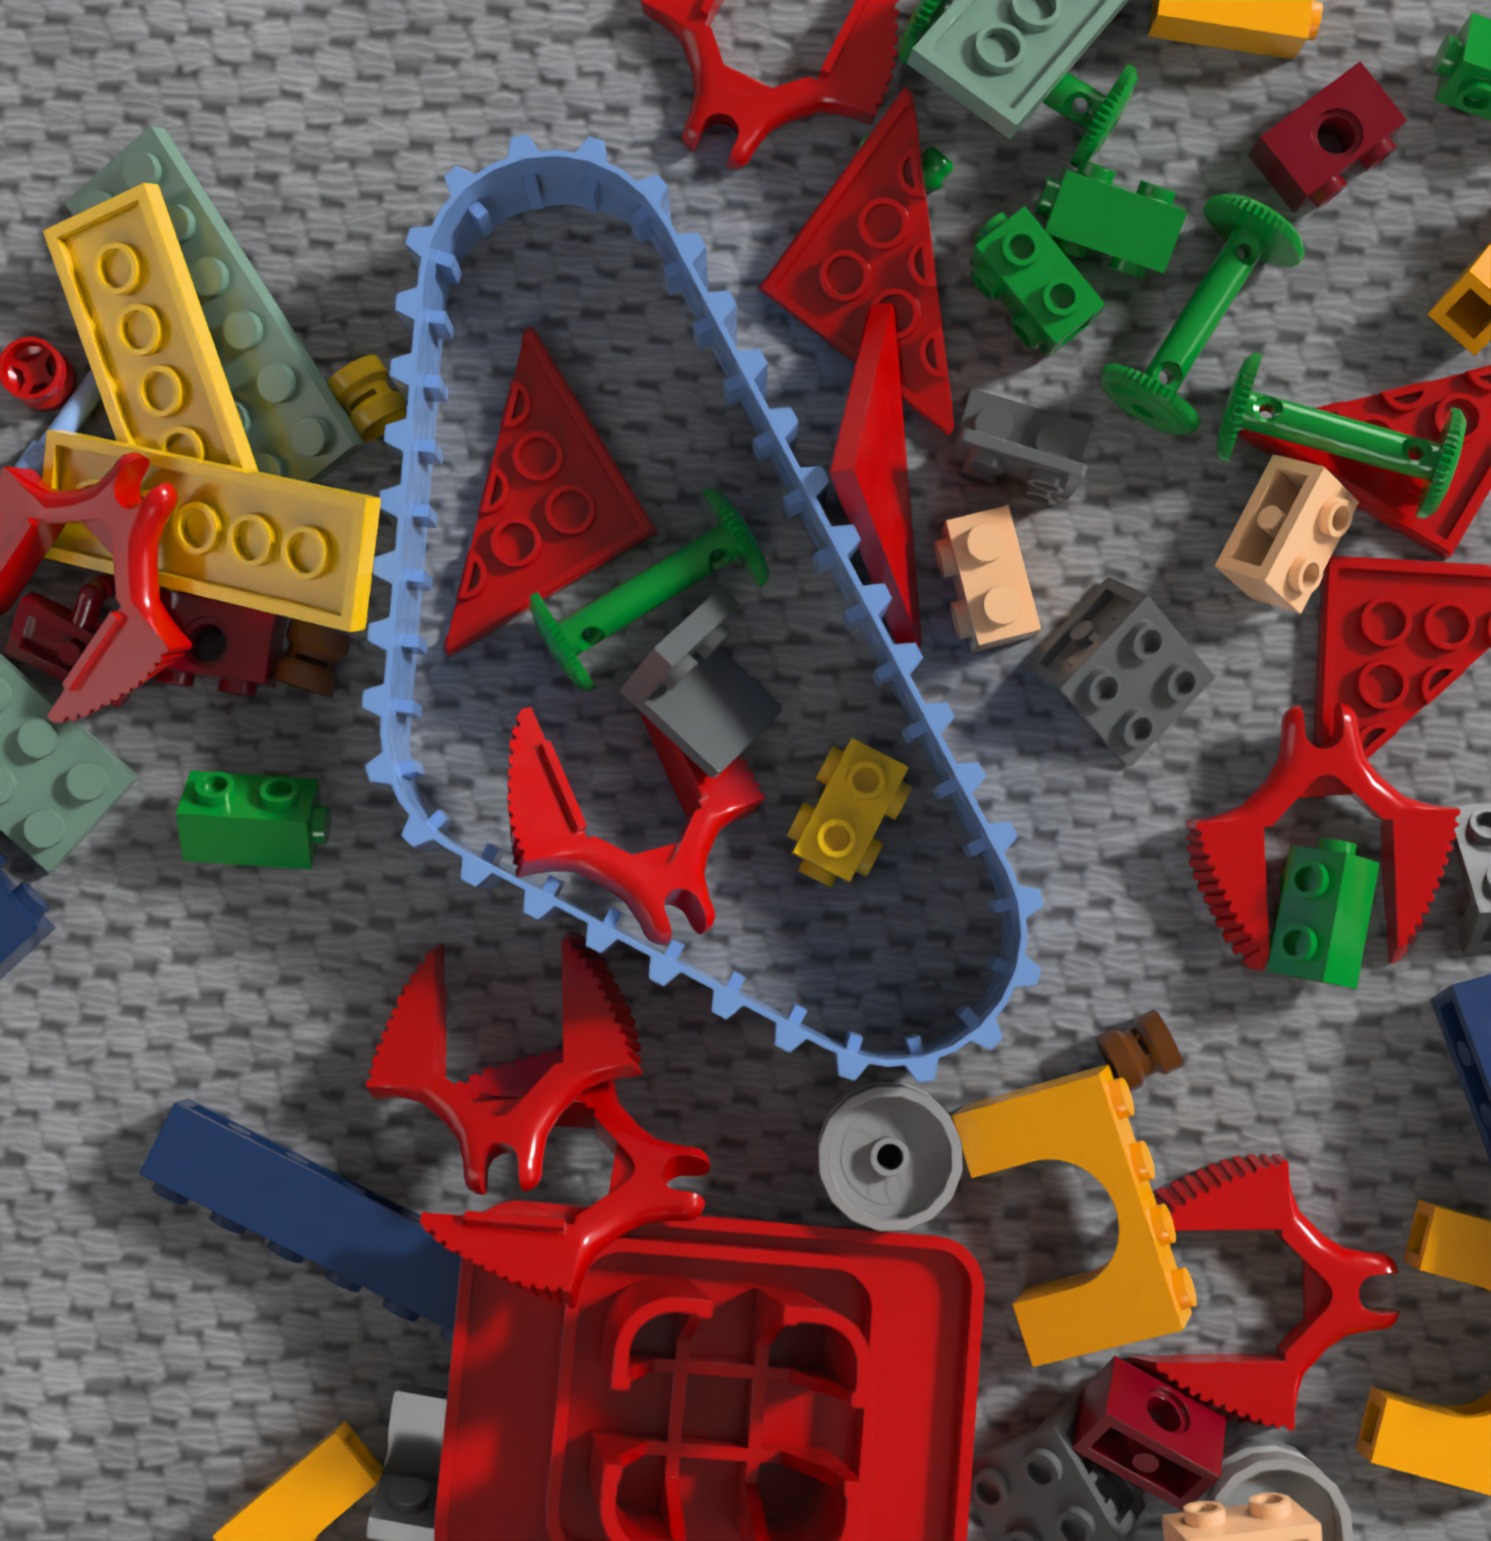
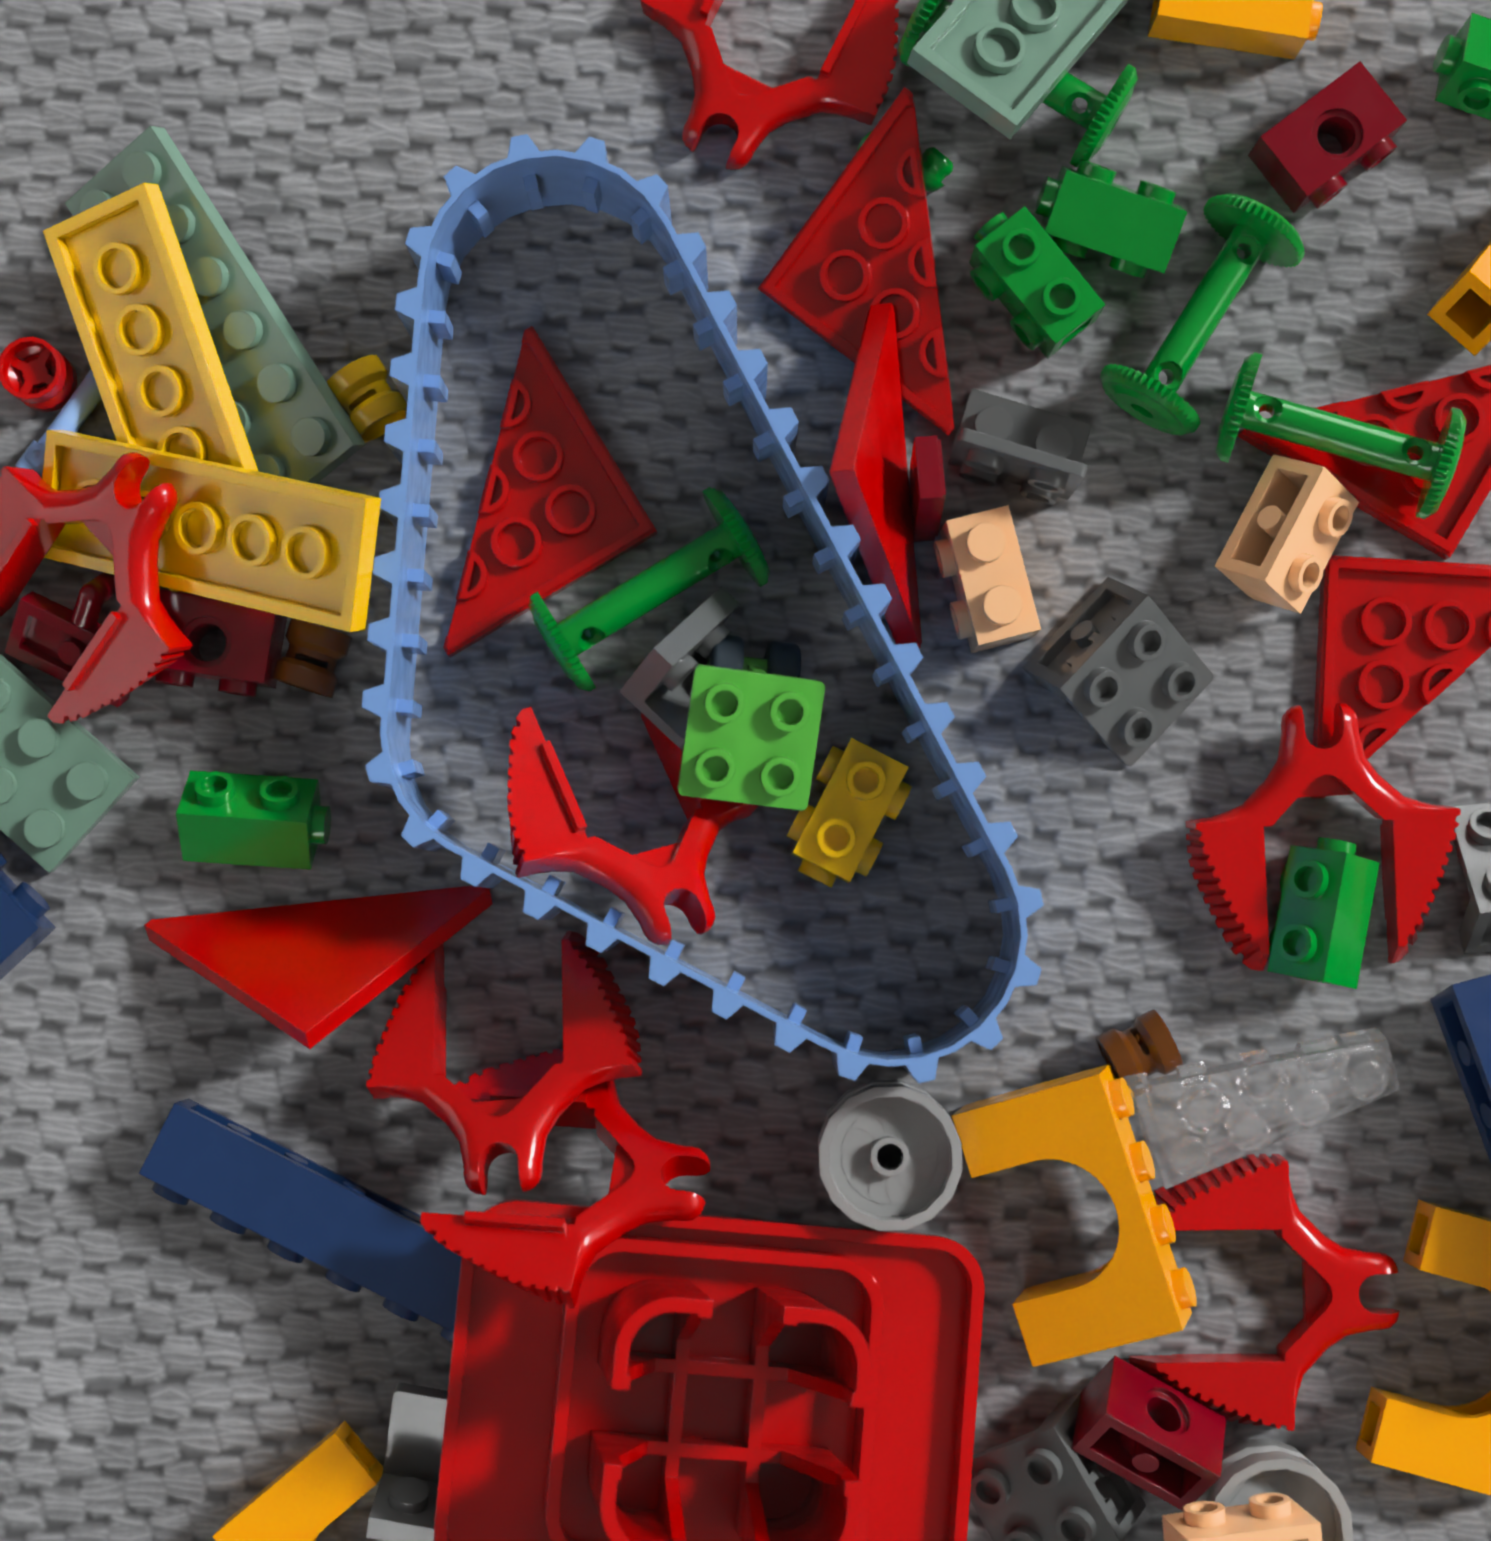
none -> red tile [144,885,492,1049]
none -> bright green plate [677,635,825,811]
none -> dark red tile [908,435,946,542]
none -> clear wing [1123,1027,1401,1189]

